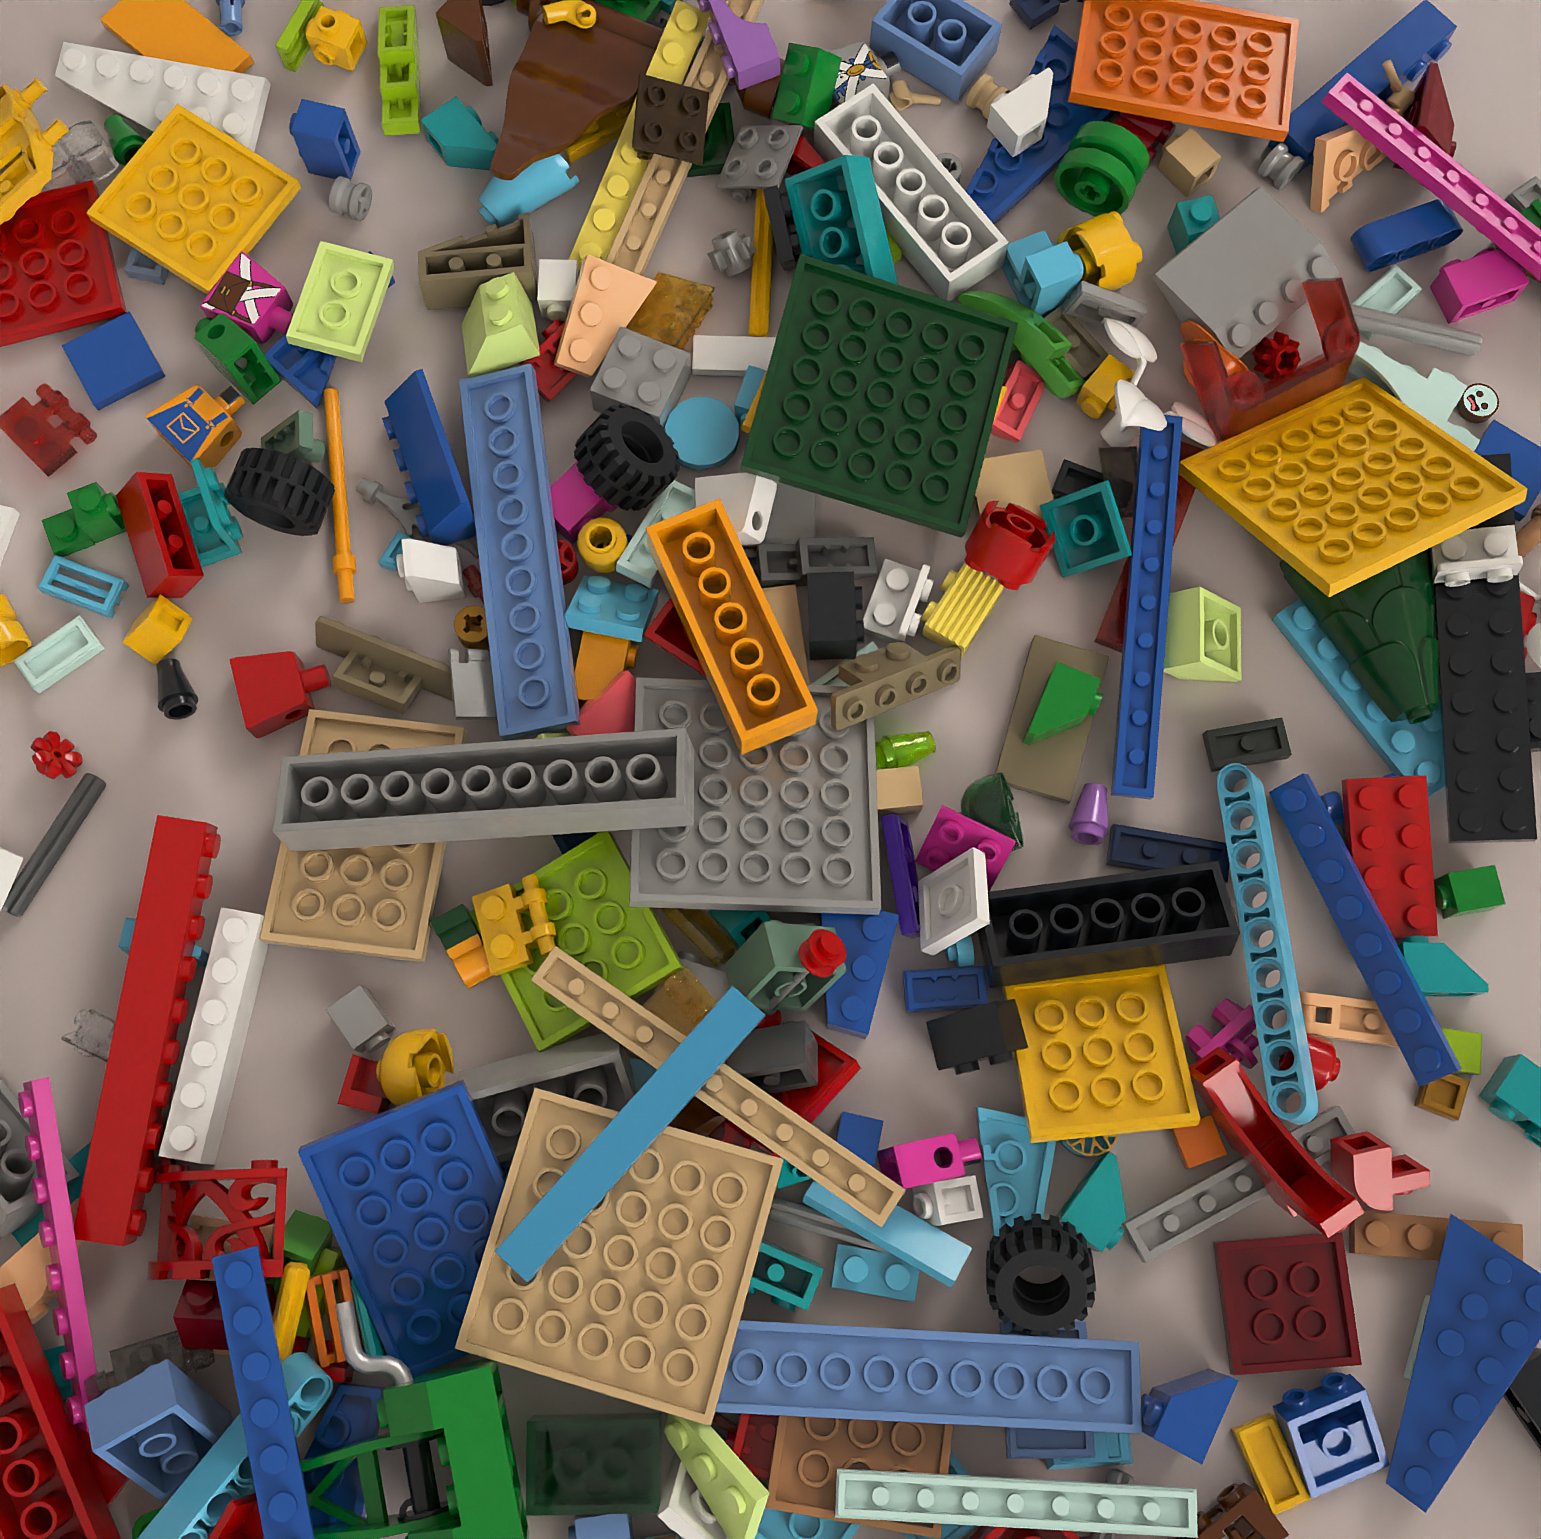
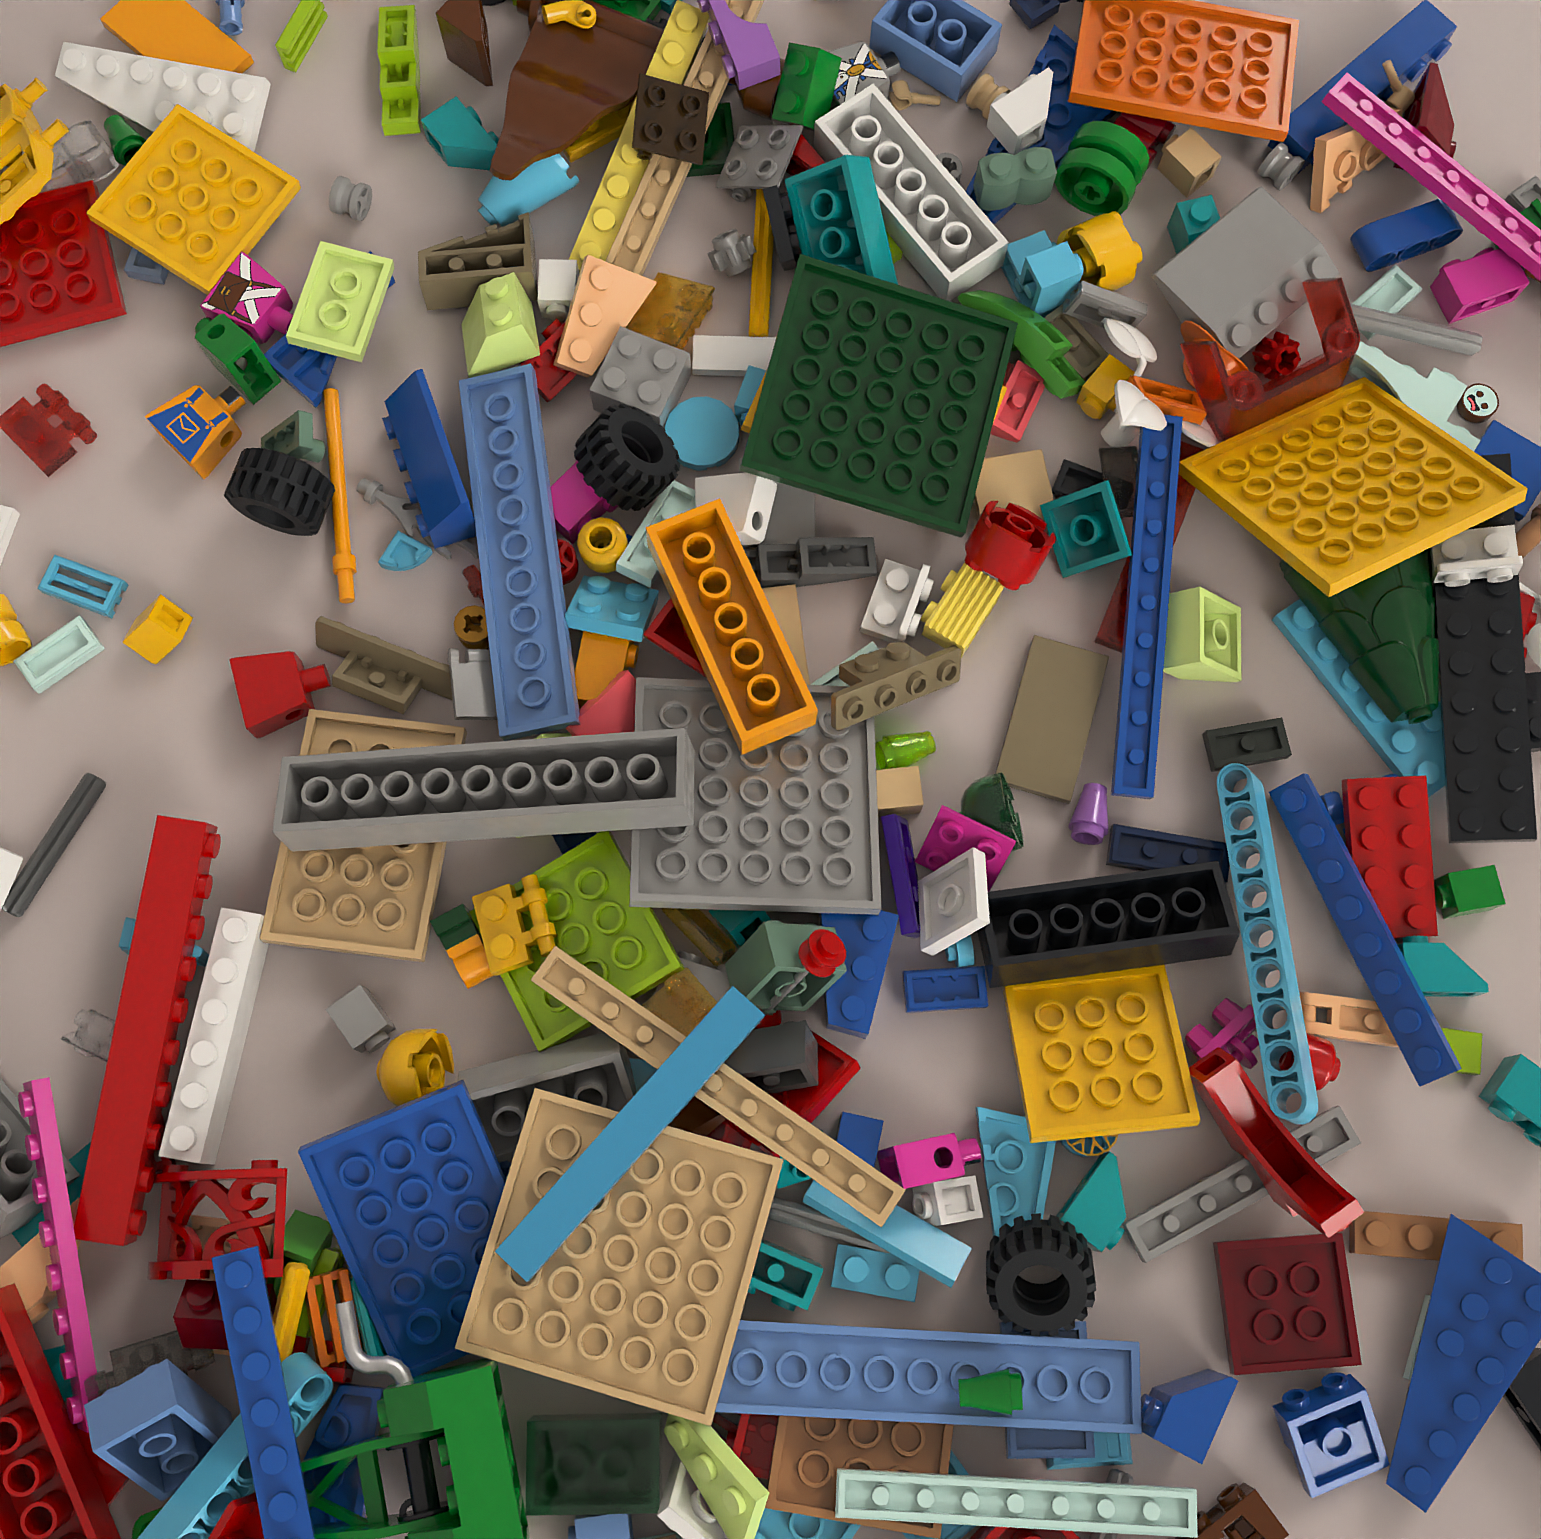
red plant [30,731,83,779] -> none
green plate [41,509,96,557] -> none
blue tile [62,312,166,410] -> none
green brick [67,482,127,543] -> none
red brick [116,472,204,598] -> none
black cone [156,659,198,720] -> none
teal bracket [178,458,243,568] -> none
blue brick [289,99,361,181] -> none
yellow brick [305,6,368,72] -> none
red panel [337,1055,390,1114] -> none
white slope [397,539,465,603] -> none
black brick [807,571,864,660] -> none
black brick [926,999,1028,1075] -> none
green slope [1023,662,1103,745] -> none
orange tile [1170,1115,1227,1169] -> none
yellow tile [1231,1412,1310,1515] -> none
brick [1330,1131,1430,1211] -> none
pearl gold tile [1414,1074,1470,1121] -> none
none -> green cone [958,1368,1023,1415]
none -> sand green brick [973,147,1057,211]
none -> orange tile [1127,375,1207,425]

